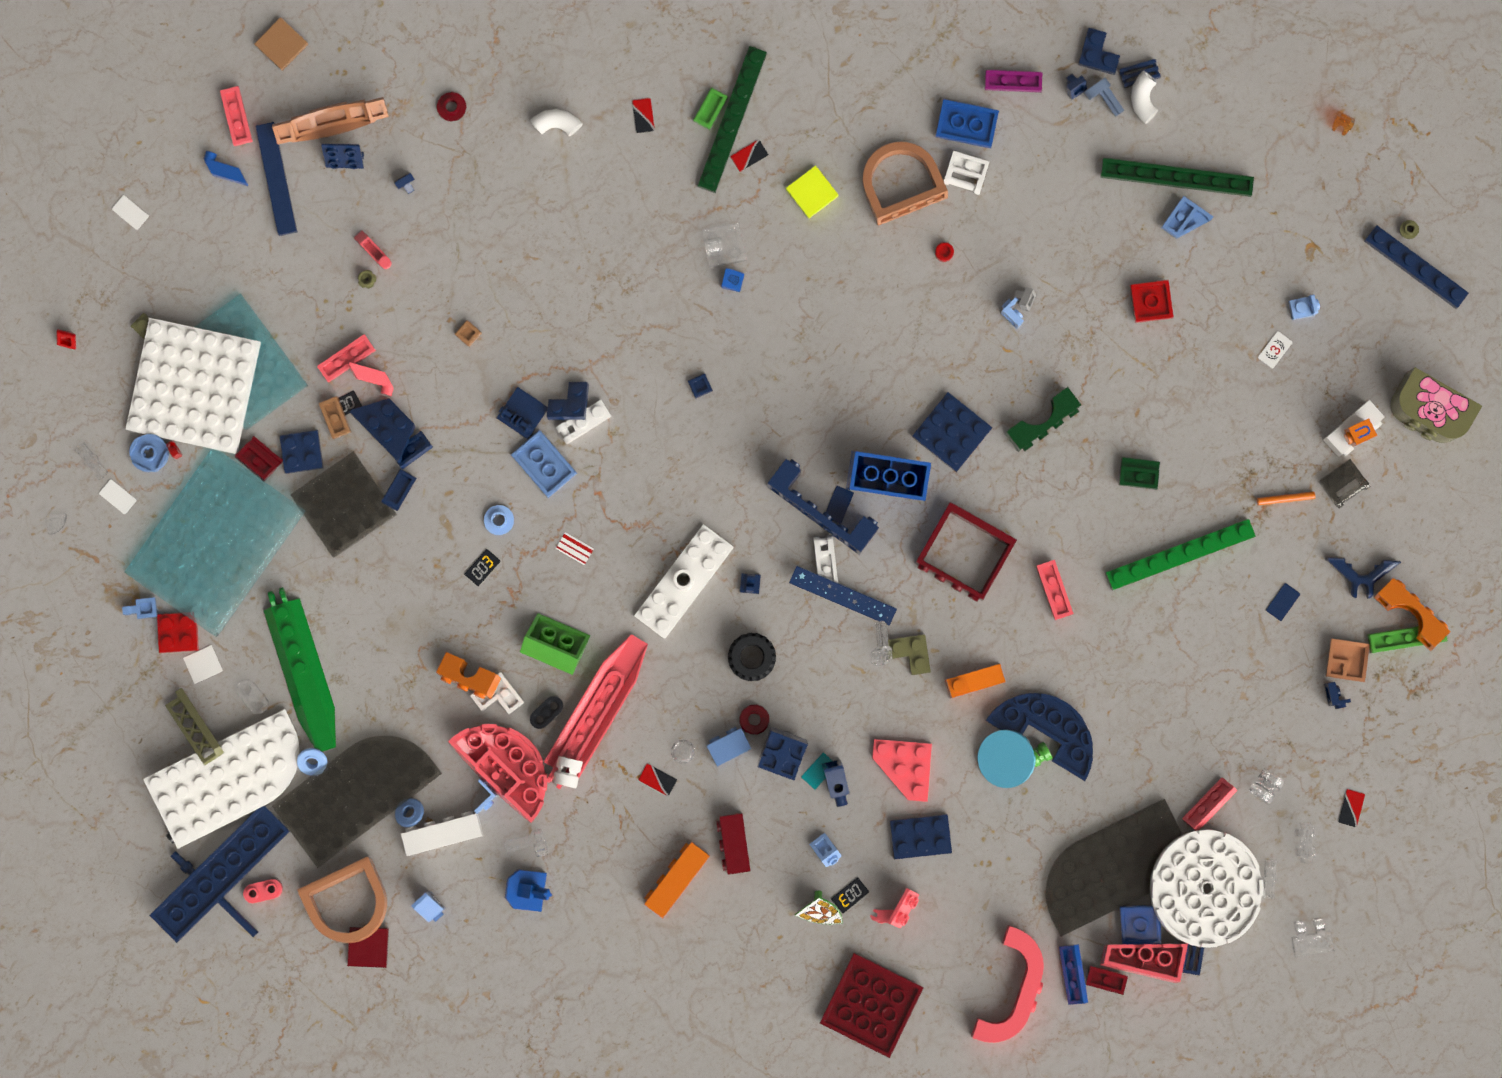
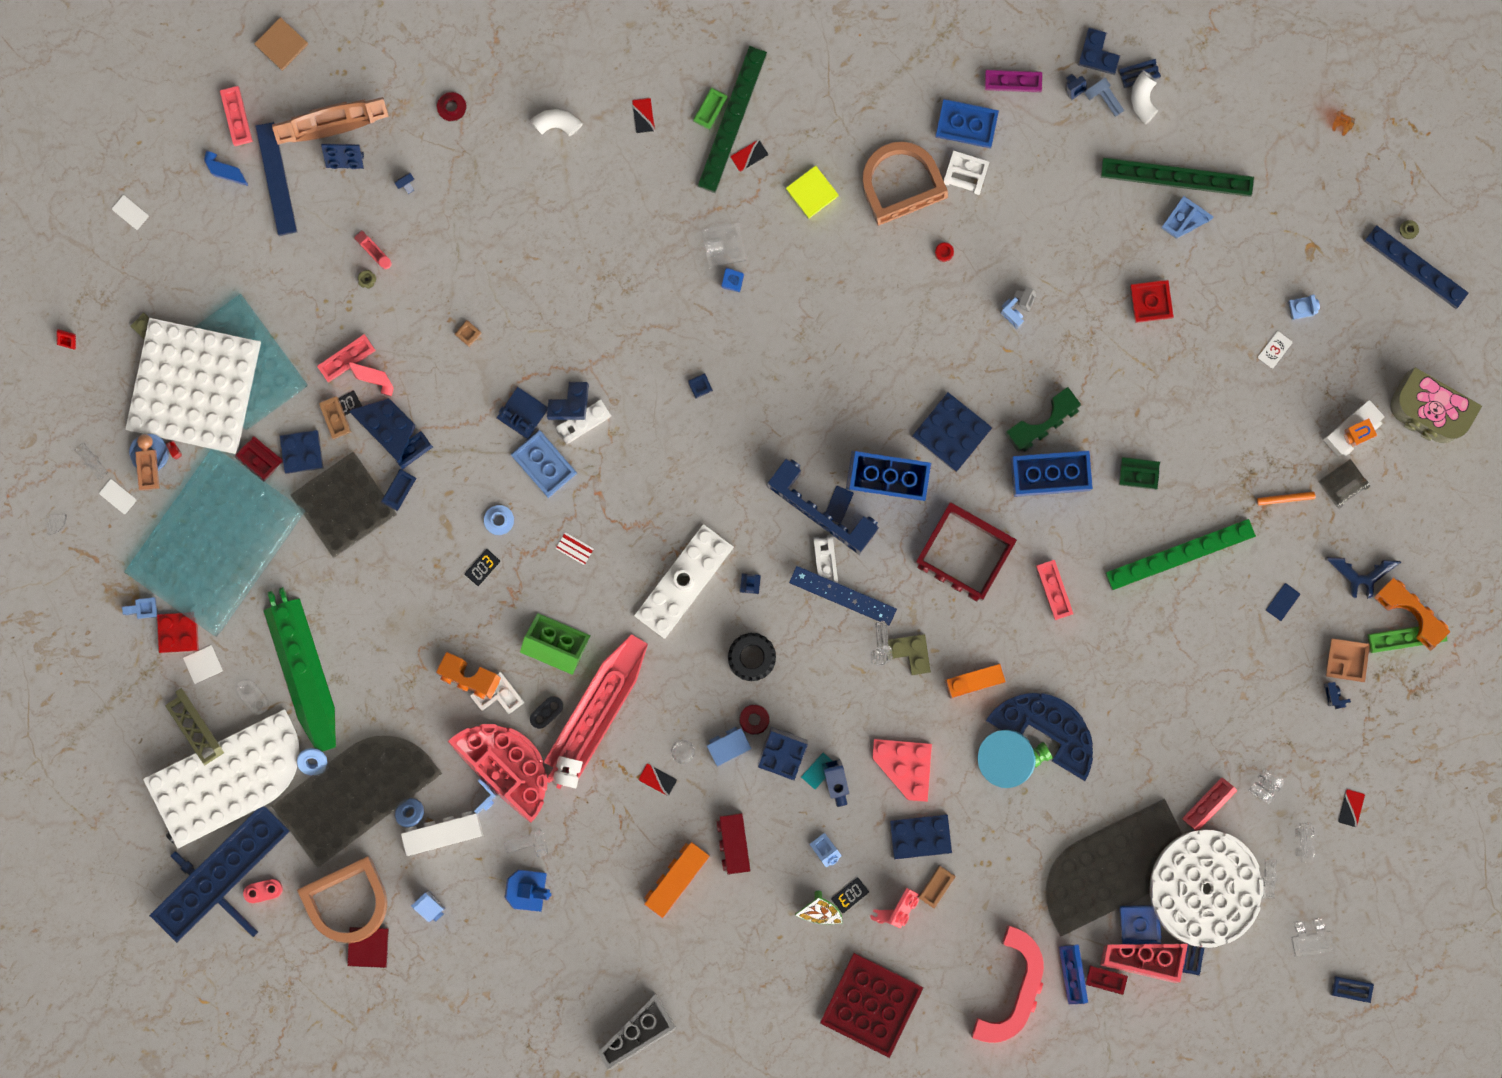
none -> nougat plate [135,434,160,491]
none -> light grey wedge [598,994,677,1070]
none -> medium nougat tile [918,866,956,909]
none -> blue brick [1011,451,1093,497]
none -> dark blue tile [1331,976,1374,1003]

